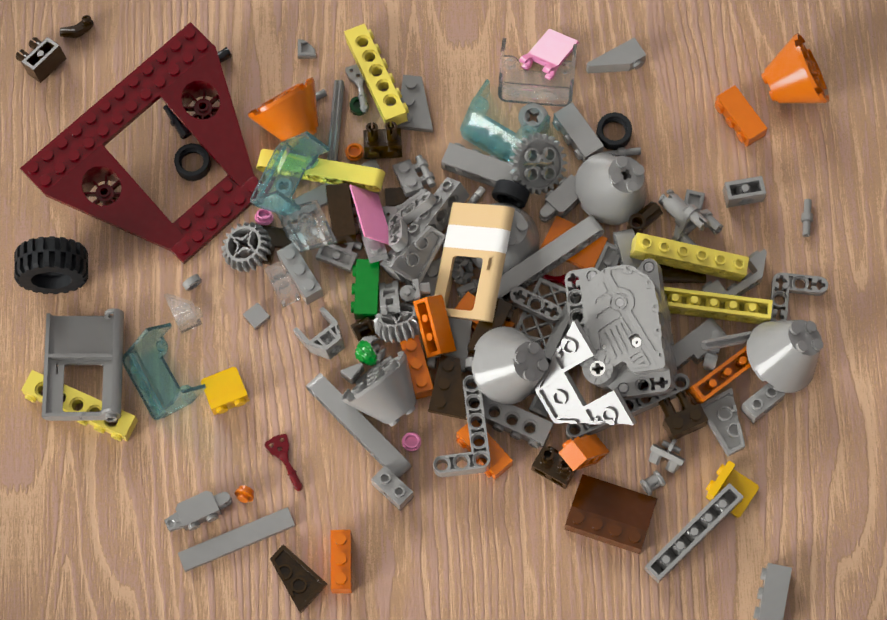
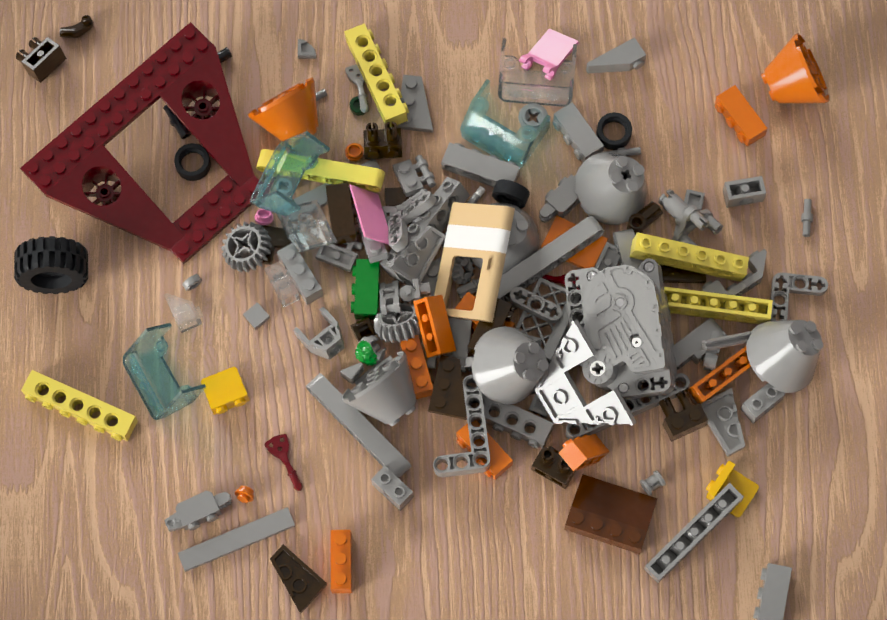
light grey piece [42,308,124,422] -> none
light grey axle [327,80,344,161] -> none
bright pink plate [402,432,421,452] -> none
light grey gear [509,133,567,195] -> none
light grey hips [648,438,685,474] -> none

